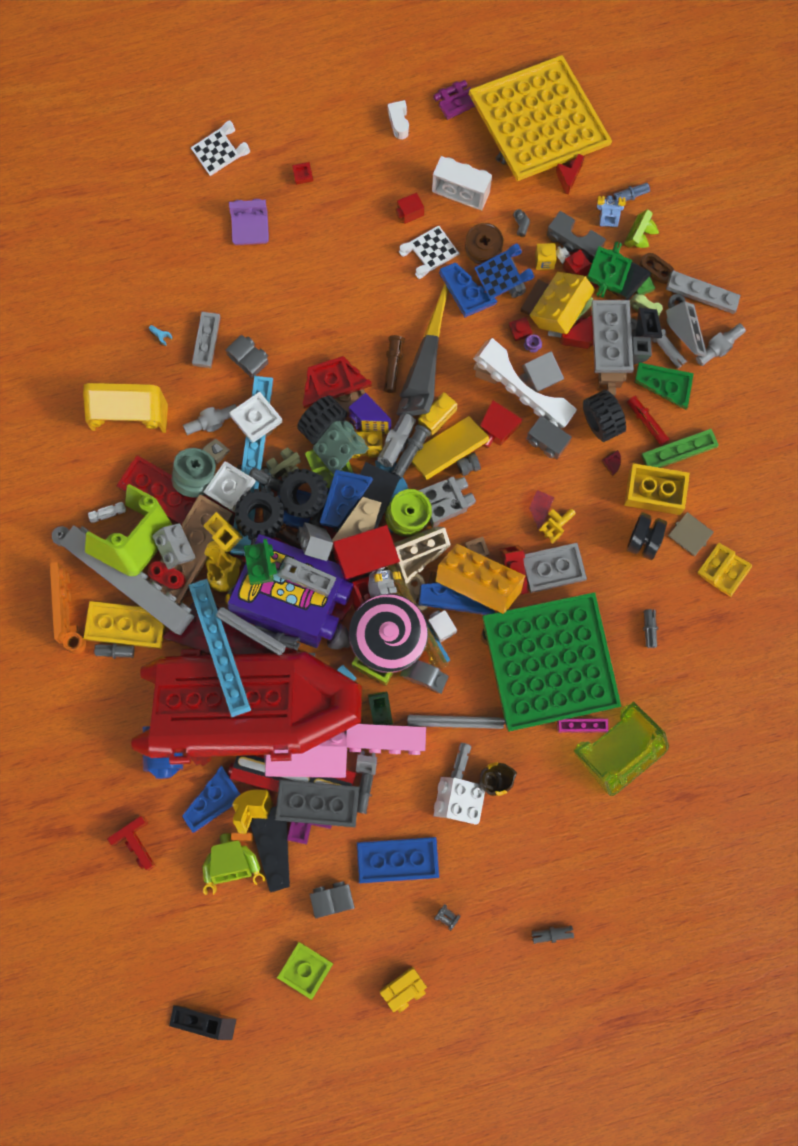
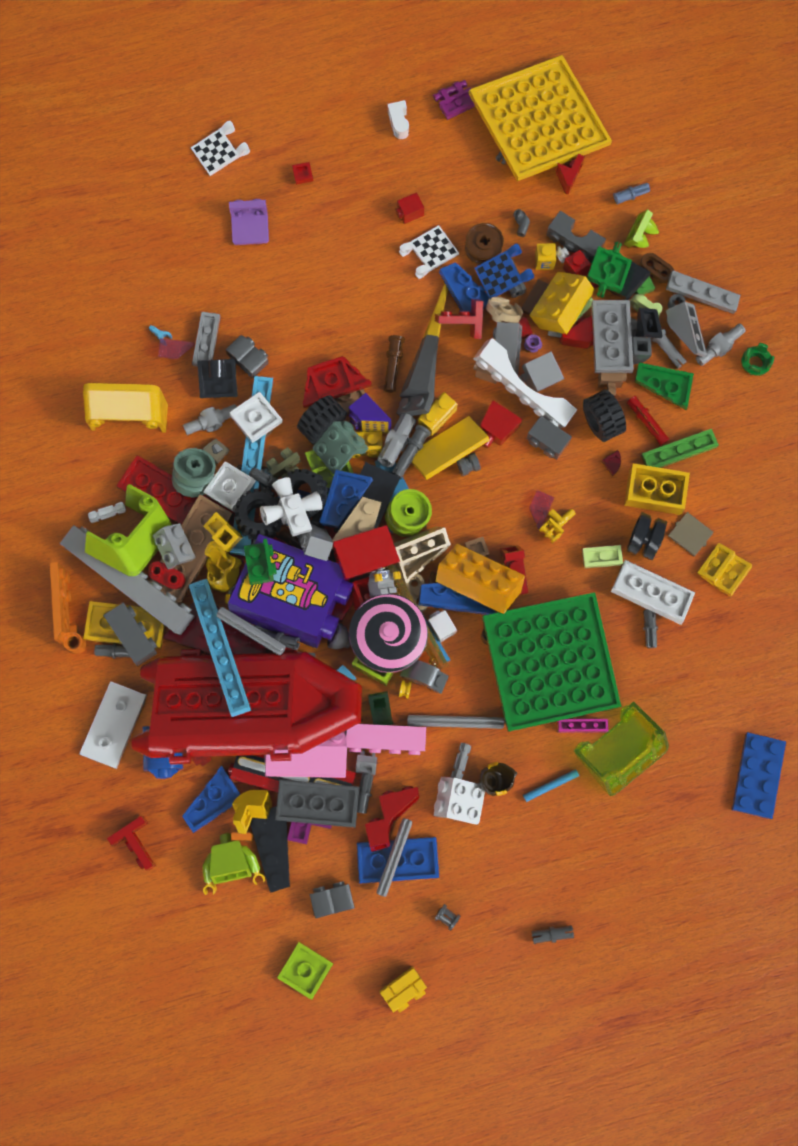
light grey tile [52,526,69,547] -> none
black slope [169,1005,237,1040] -> none
light grey plate [277,557,336,597] -> none
light grey hips [419,476,476,527] -> none
white brick [432,156,492,211] -> none
light grey plate [523,543,587,593] -> none
light blue piece [597,196,626,227] -> none
none -> white plate [79,681,147,769]
none -> dark grey brick [103,603,158,666]
none -> clear pink tile [158,338,195,360]
none -> black plate [197,359,238,398]
none -> white brick [260,478,322,537]
none -> red arch [365,786,419,852]
none -> light grey axle [377,818,412,897]
none -> yellow bush [399,680,412,699]
none -> red bracket [435,299,483,339]
none -> tan plate [486,297,523,323]
none -> light grey slope [493,322,522,376]
none -> dark azure bar [523,769,579,802]
none -> yellowish green plate [582,545,623,568]
none -> white plate [611,560,695,625]
none -> blue plate [732,732,786,819]
none -> green piece [741,343,775,376]

